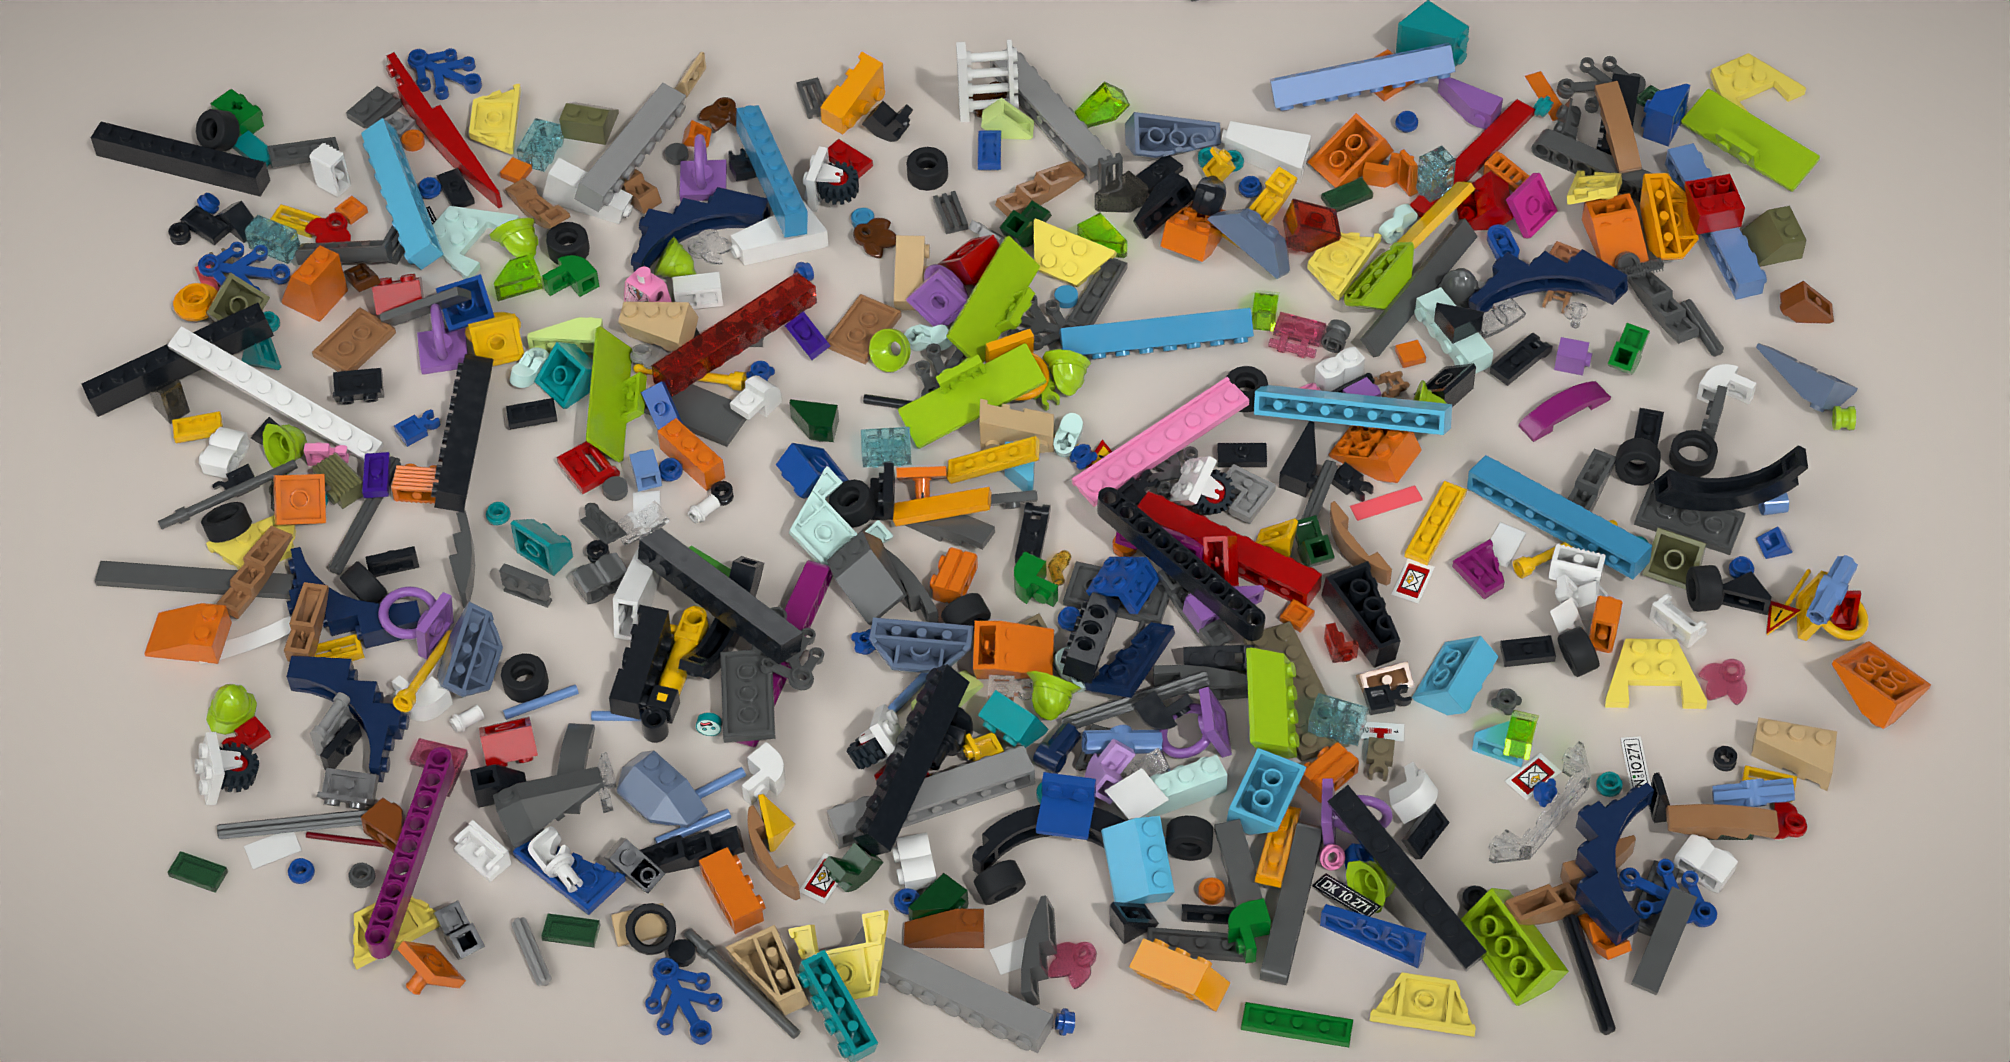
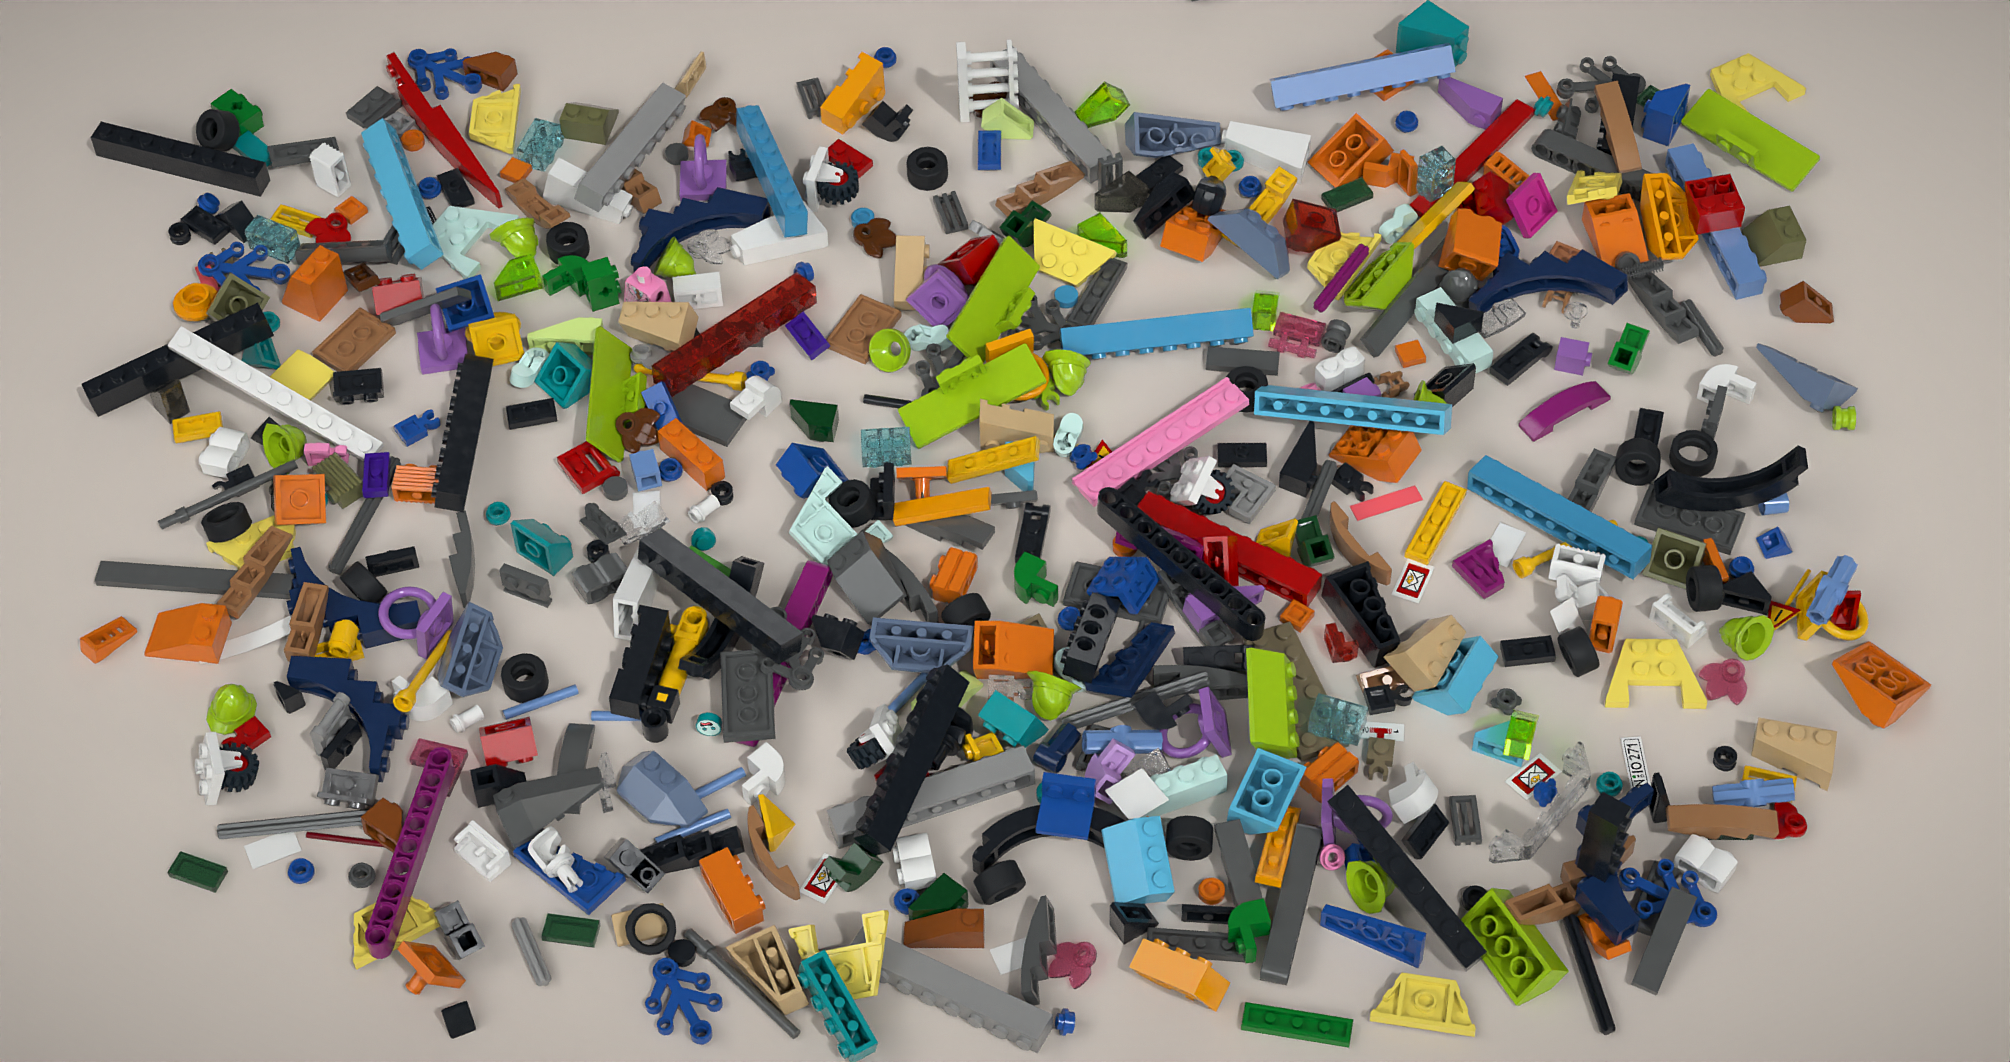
clear yellow arm [1048,550,1072,586] -> none
black sticker [1312,873,1382,917] -> none
none -> orange slope [80,616,137,664]
none -> light yellow slope [270,349,334,401]
none -> black slope [273,681,306,714]
none -> yellow brick [328,619,359,658]
none -> black slope [441,1001,476,1039]
none -> dark orange slope [463,52,518,92]
none -> green brick [580,257,622,312]
none -> reddish brown plate [616,408,660,453]
none -> teal plate [691,527,716,551]
none -> black slope [812,613,865,660]
none -> blue plate [874,47,897,68]
none -> dark grey tile [1206,346,1280,376]
none -> magenta axle [1313,244,1369,313]
none -> tan wedge [1384,615,1466,692]
none -> orange slope [1438,208,1502,281]
none -> dark grey tile [1449,795,1482,846]
none -> black brick [1577,791,1632,883]
none -> orange tile [1703,538,1729,584]
none -> lime piece [1719,615,1775,661]

